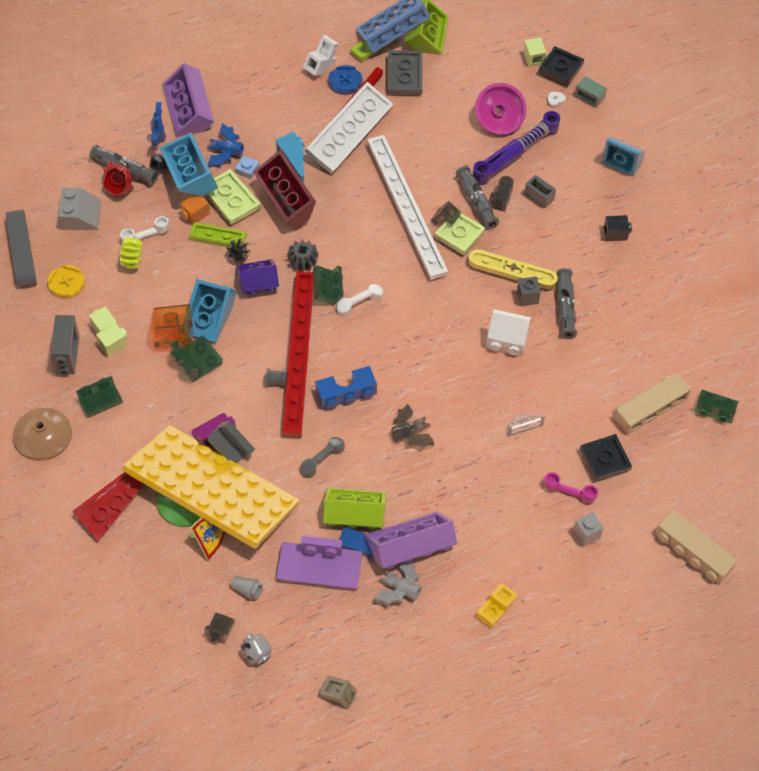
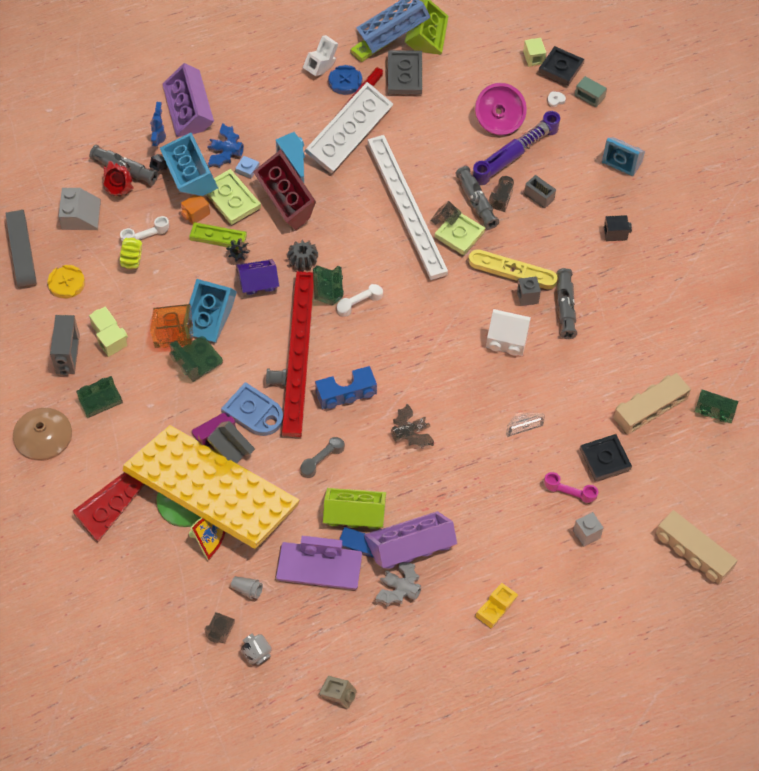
none -> medium blue tile [221,382,283,436]

